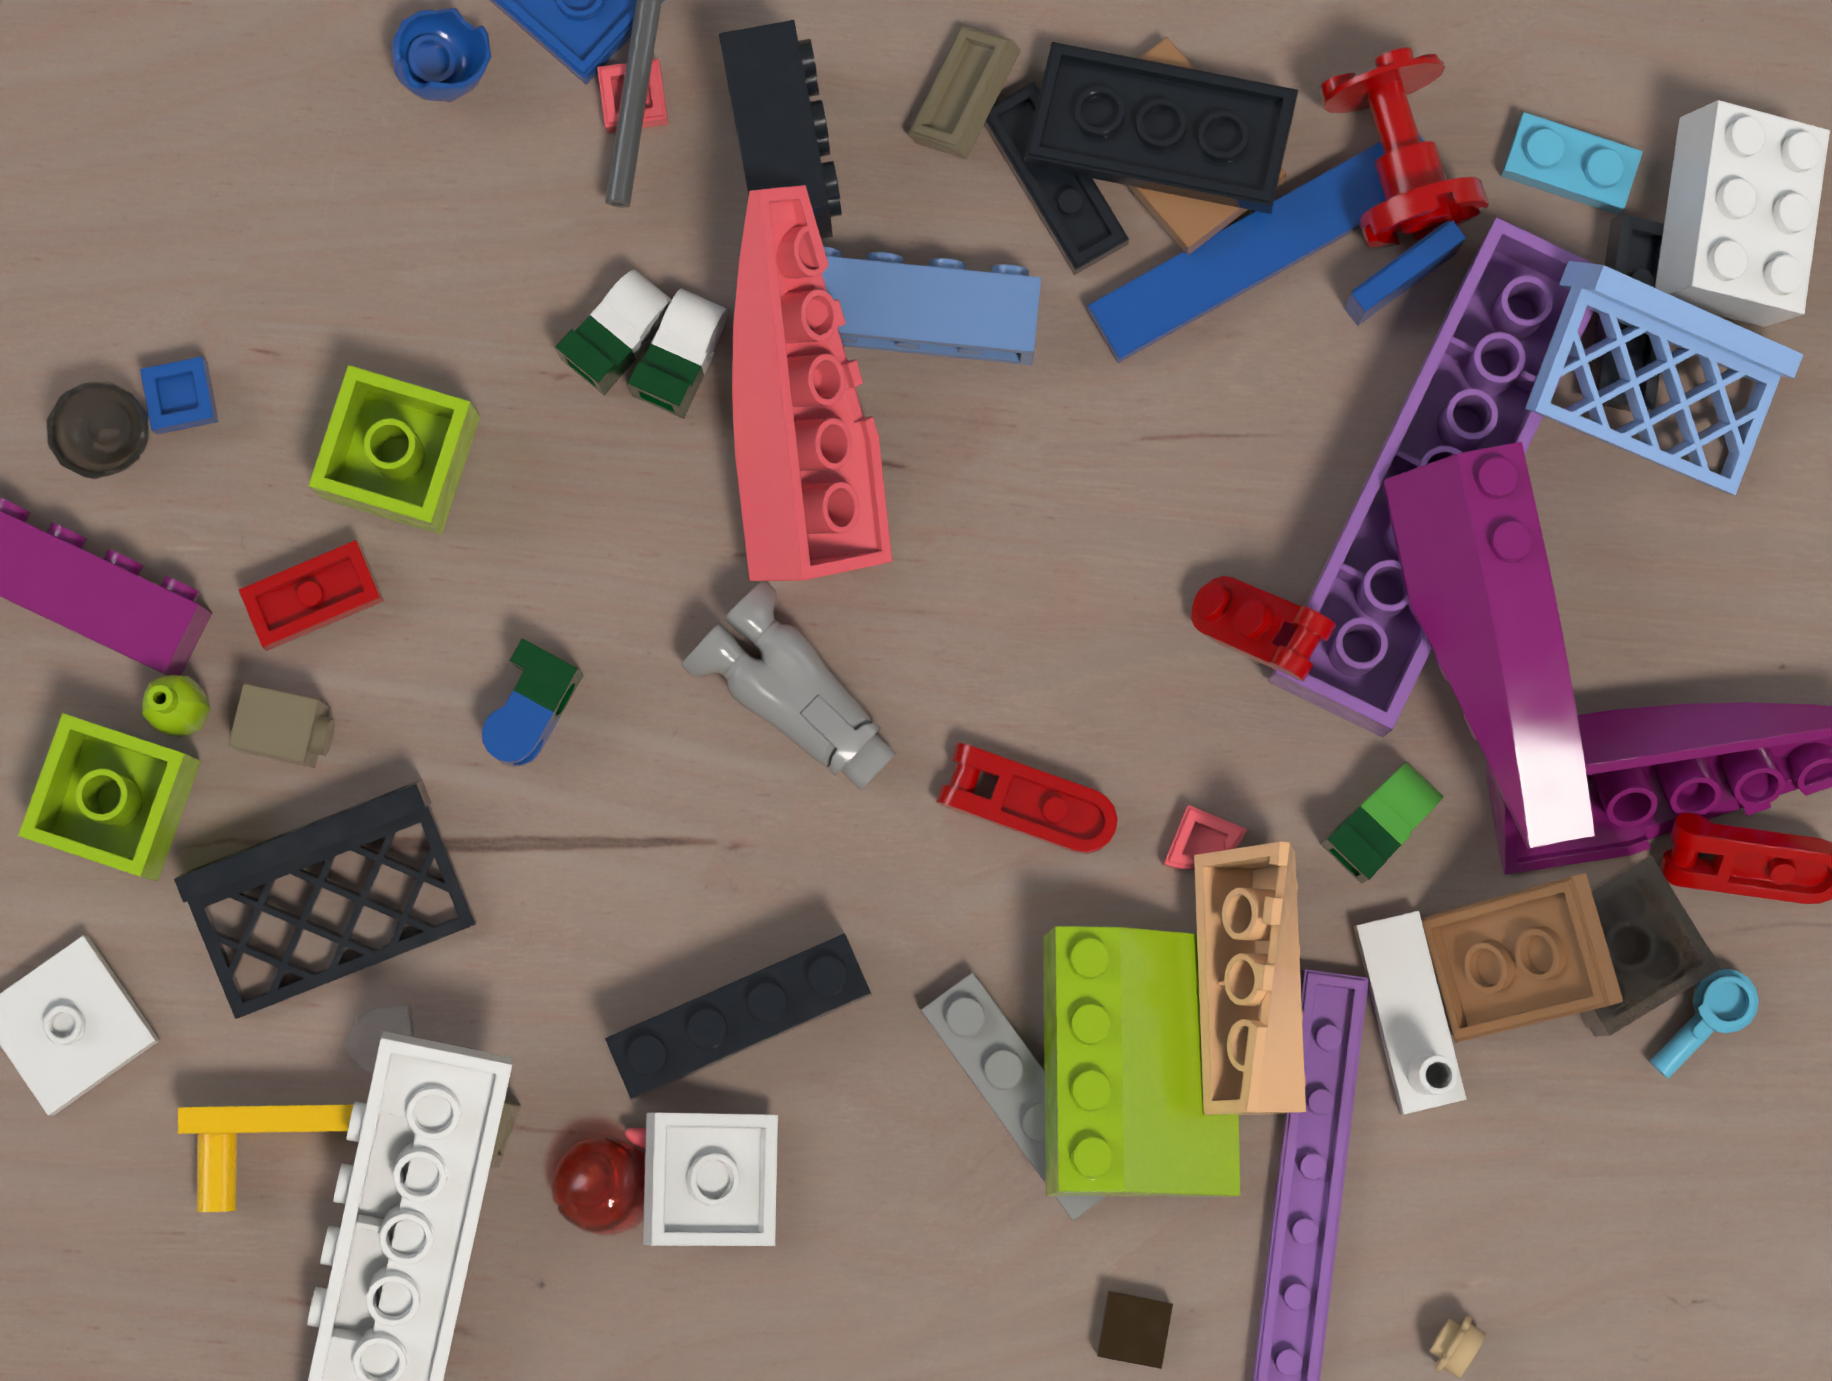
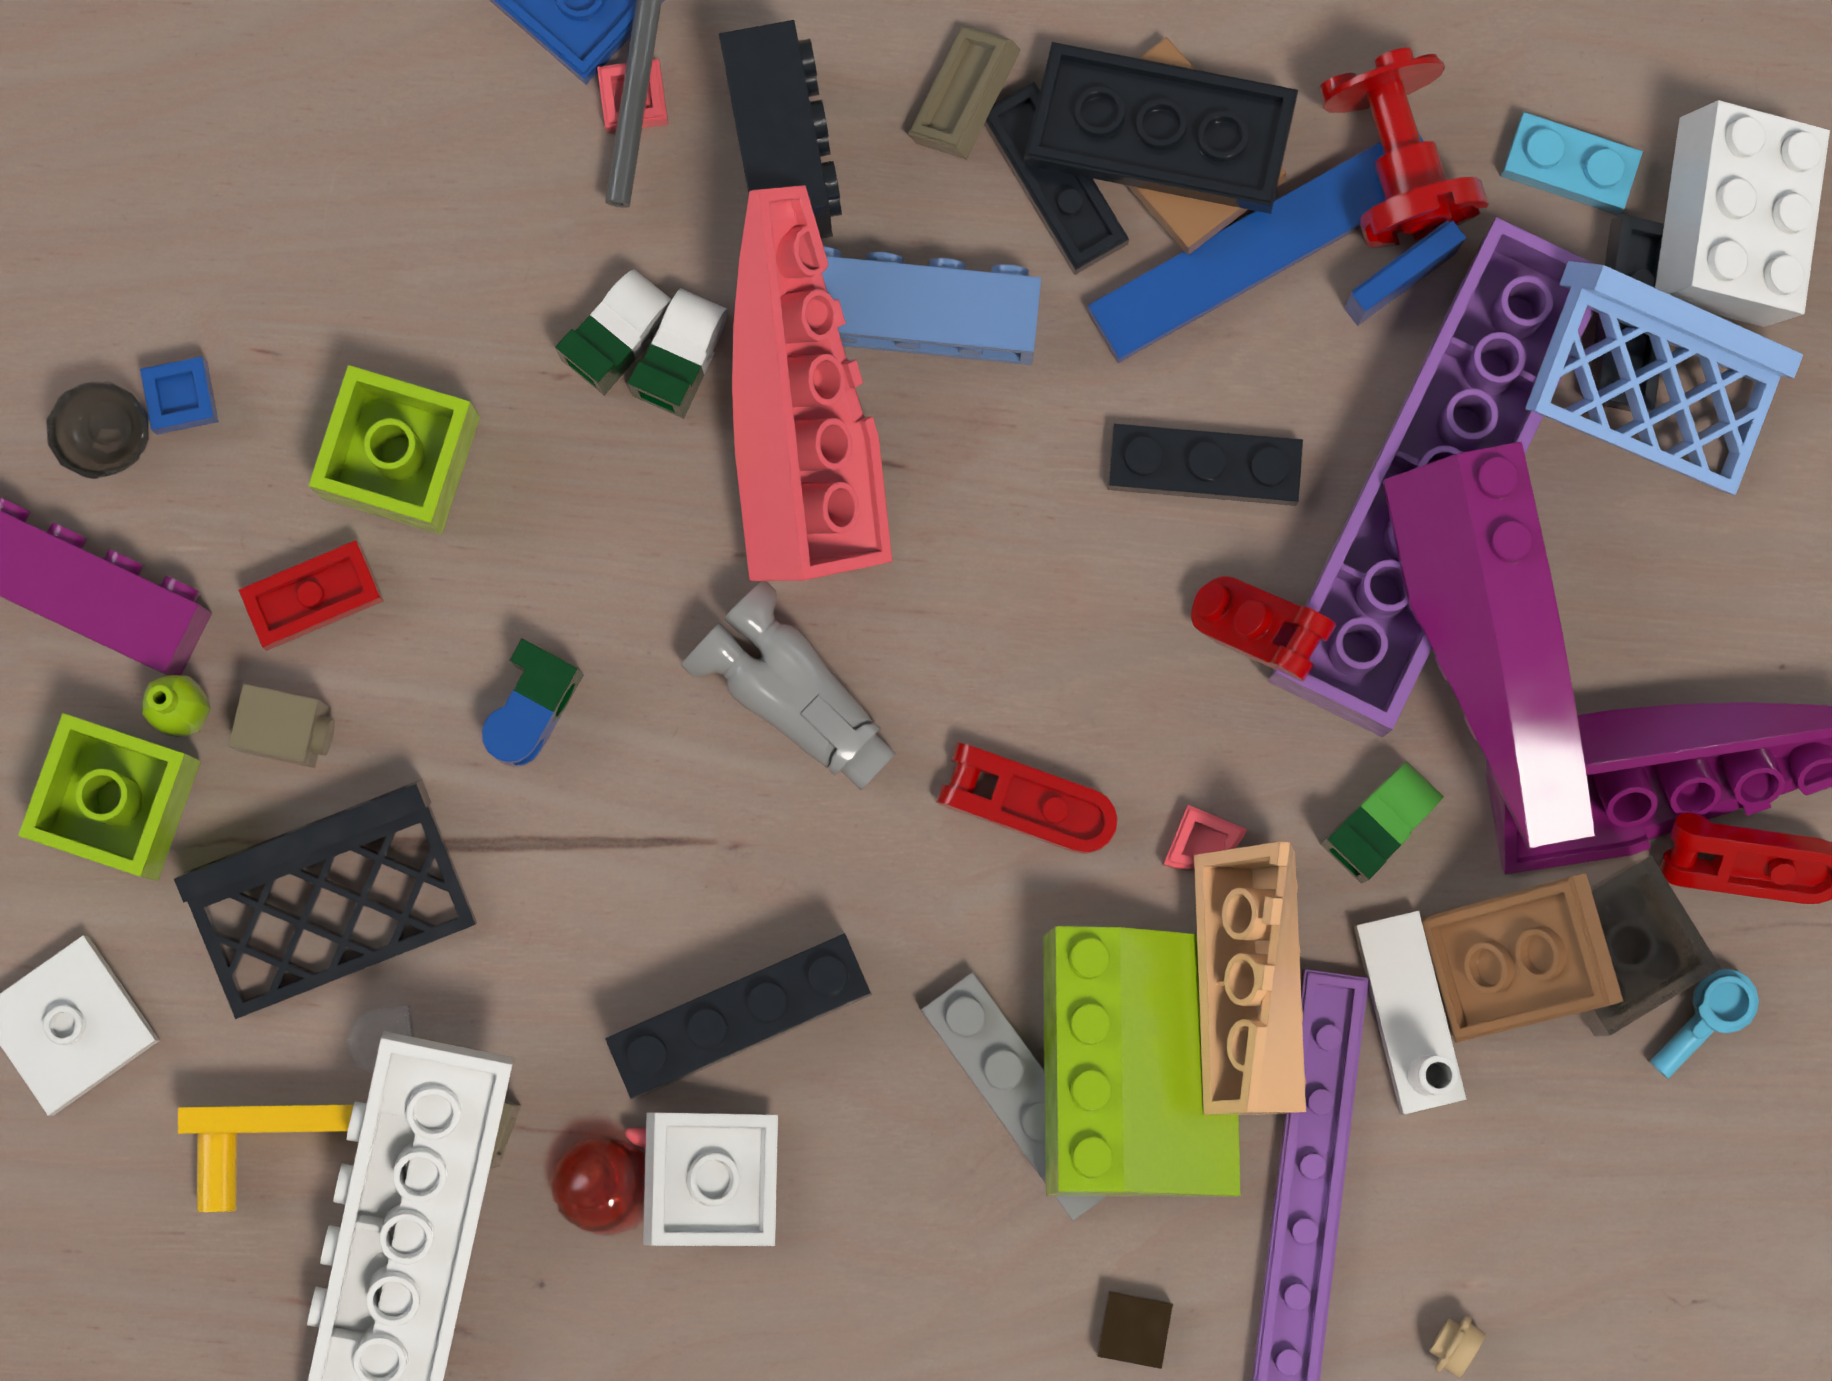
blue hair [389,8,492,102] -> none
none -> black plate [1108,424,1303,506]

